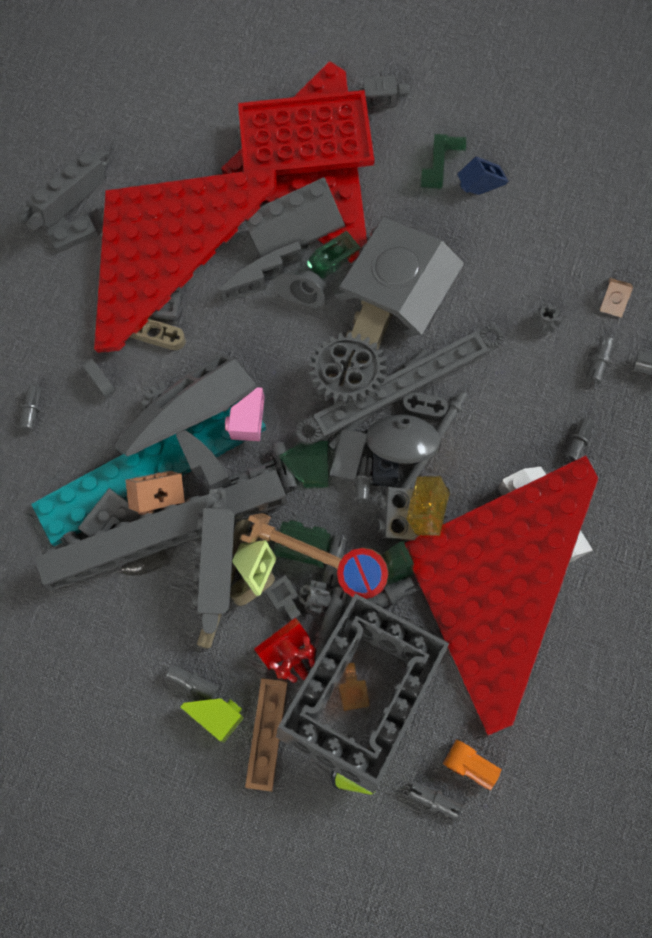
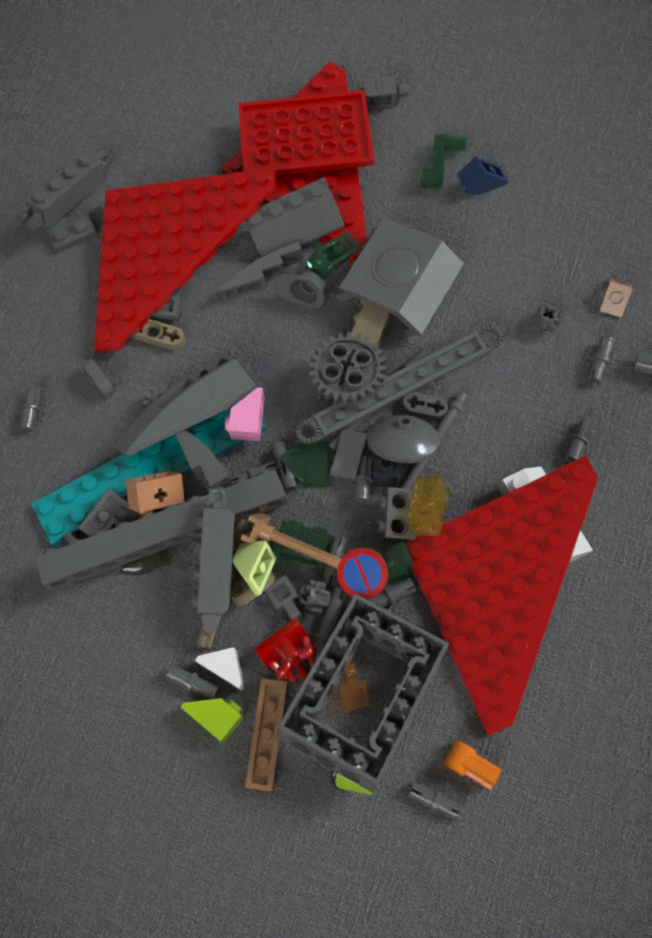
none -> white slope [195,647,245,691]

